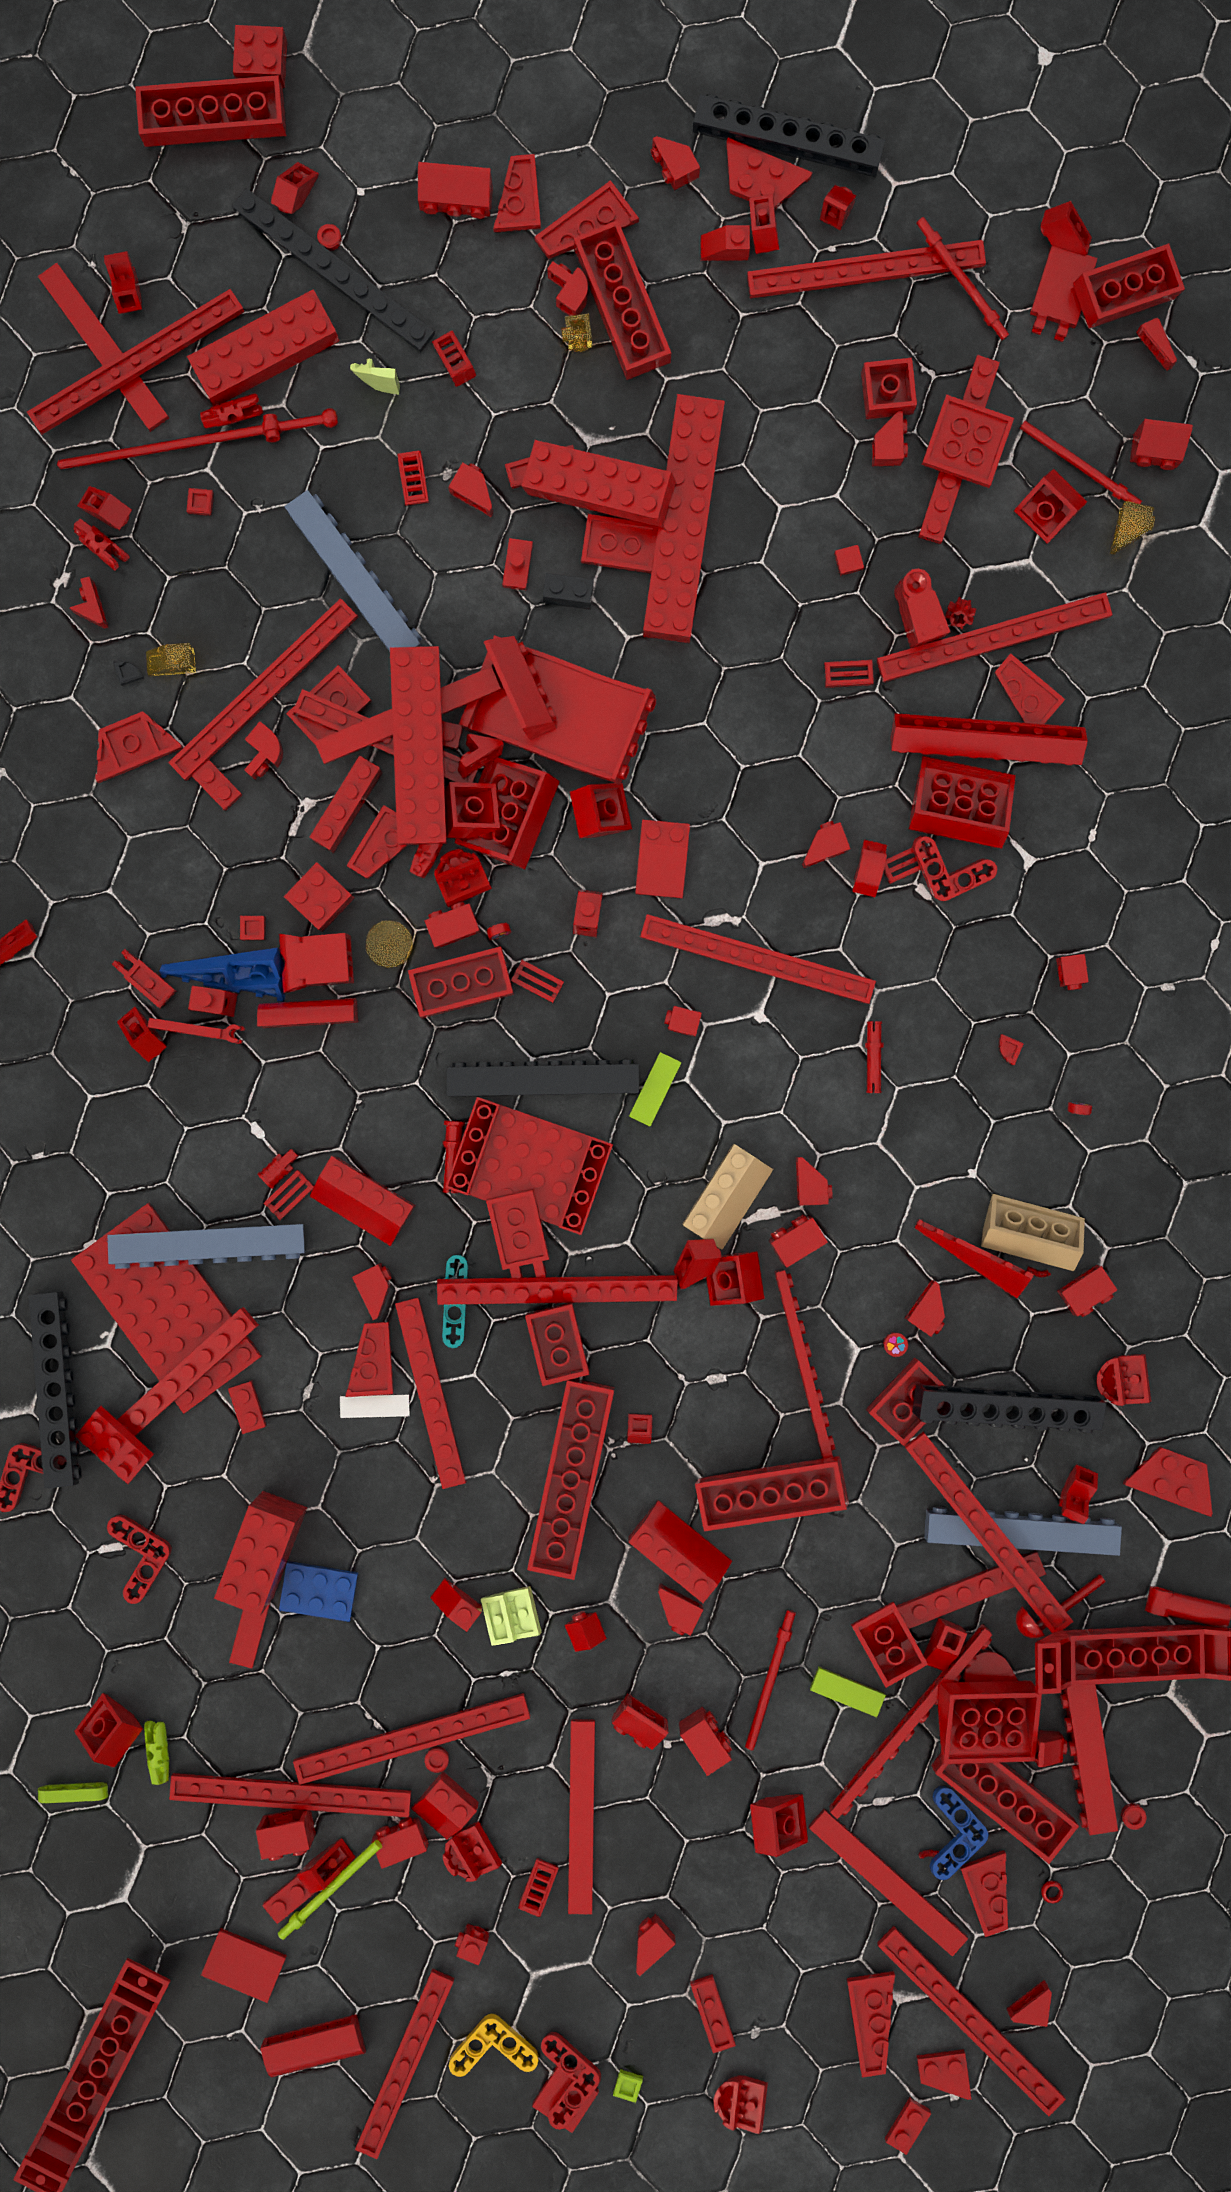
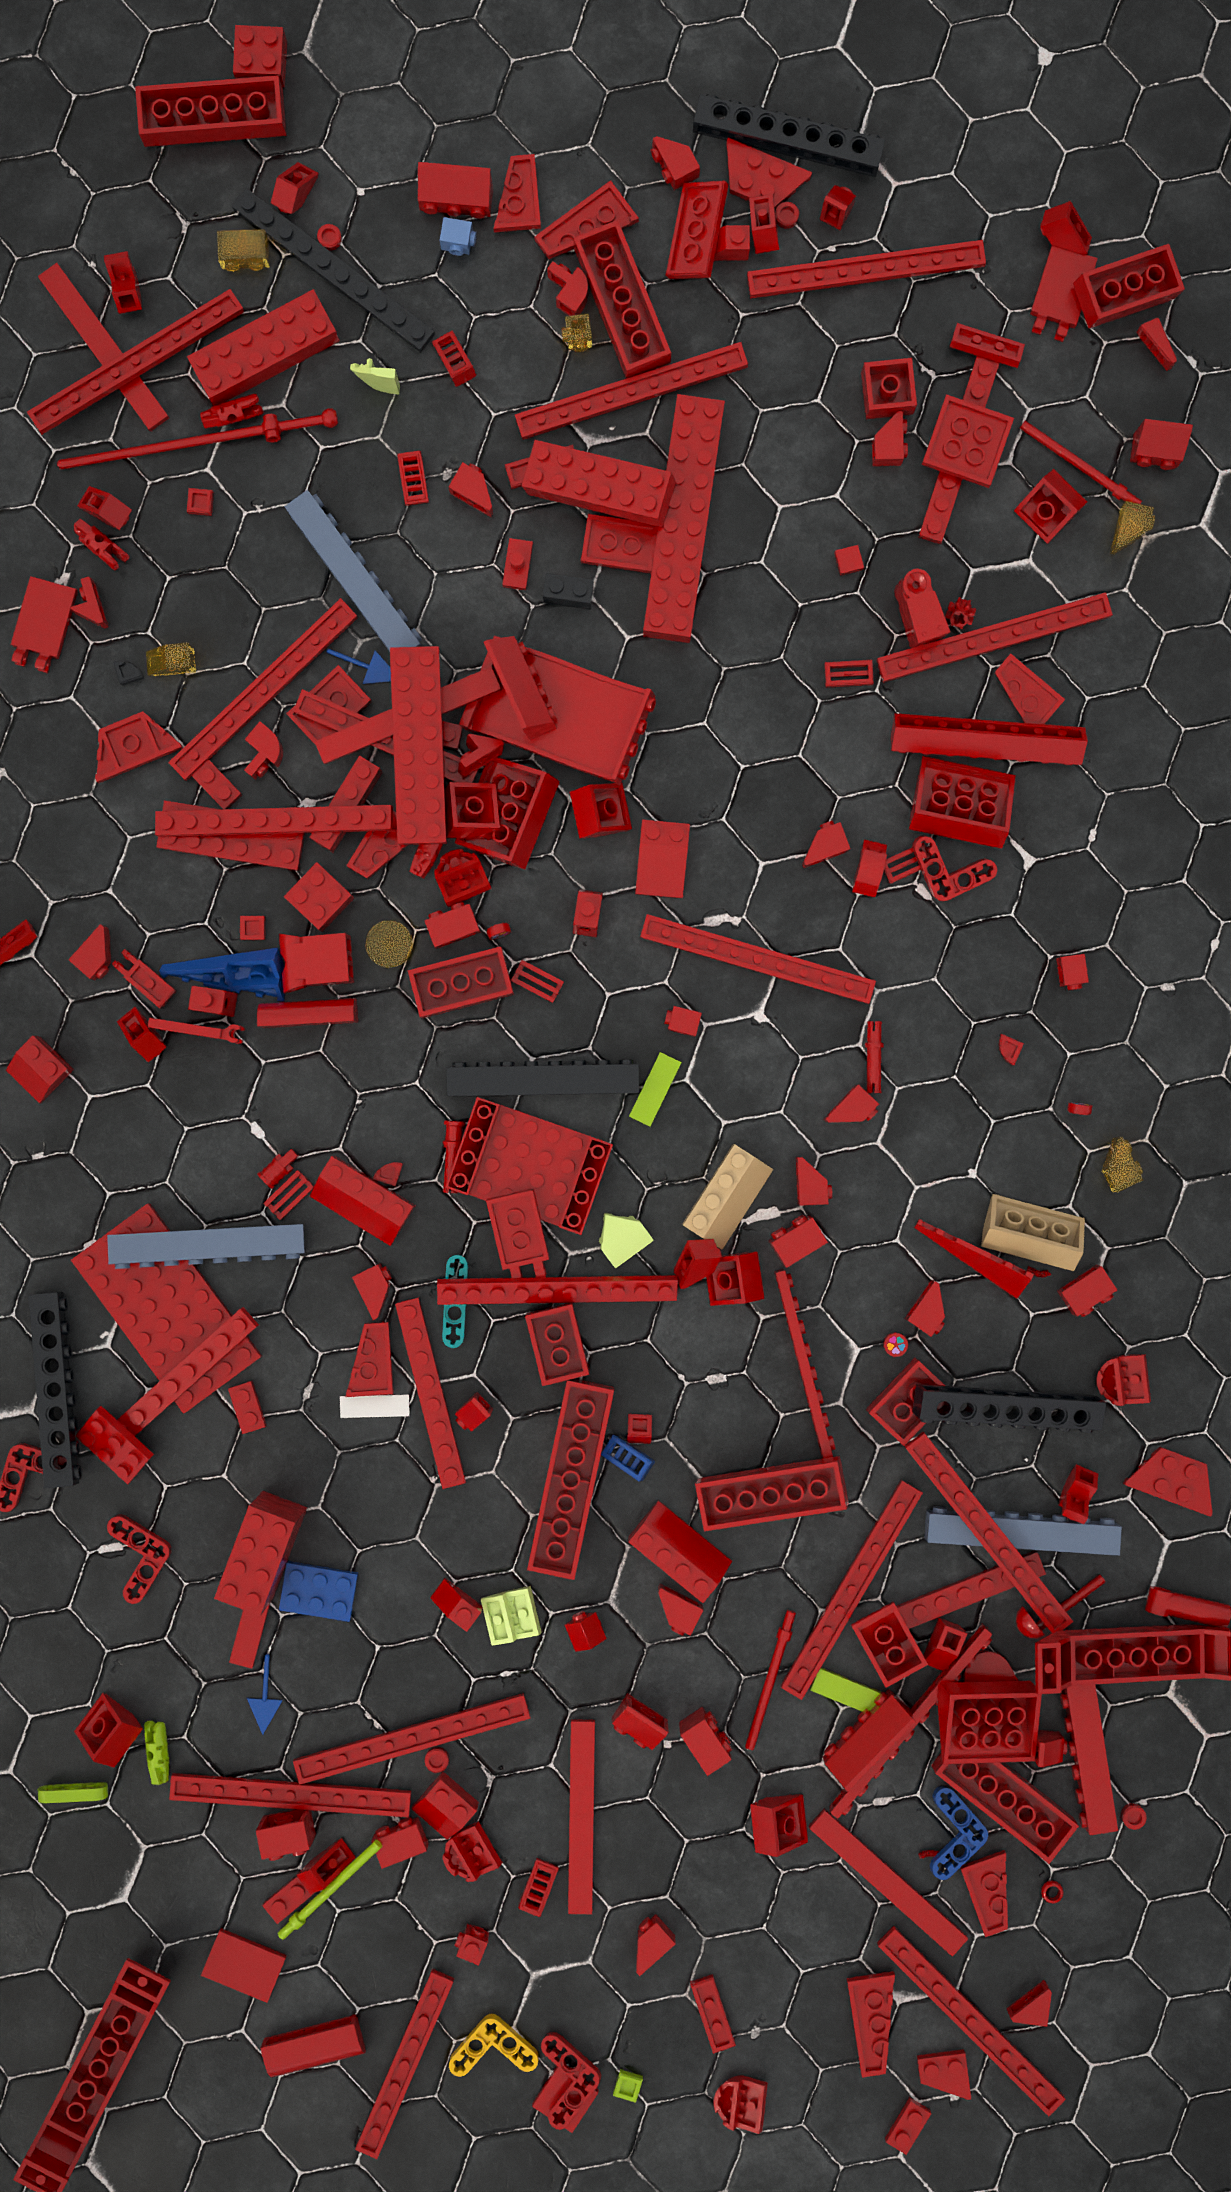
red bar [916,217,1010,341] -> none
none -> red slope [6,1035,74,1104]
none -> red tile [11,576,78,673]
none -> red slope [69,924,111,980]
none -> red plate [155,805,393,837]
none -> red plate [156,800,305,871]
none -> clear yellow brick [217,229,269,271]
none -> blue piece [247,1654,283,1735]
none -> blue piece [327,649,391,684]
none -> red tile [373,1162,403,1186]
none -> medium blue brick [440,217,477,256]
none -> red slope [455,1392,493,1432]
none -> red plate [515,342,748,440]
none -> yellowish green slope [599,1213,654,1268]
none -> blue slope [601,1435,655,1482]
none -> red tile [665,181,729,279]
none -> red tile [775,202,799,229]
none -> red plate [780,1479,923,1700]
none -> red slope [823,1084,879,1123]
none -> red slope [823,1689,916,1791]
none -> red plate [950,323,1025,368]
none -> clear yellow slope [1102,1137,1143,1193]

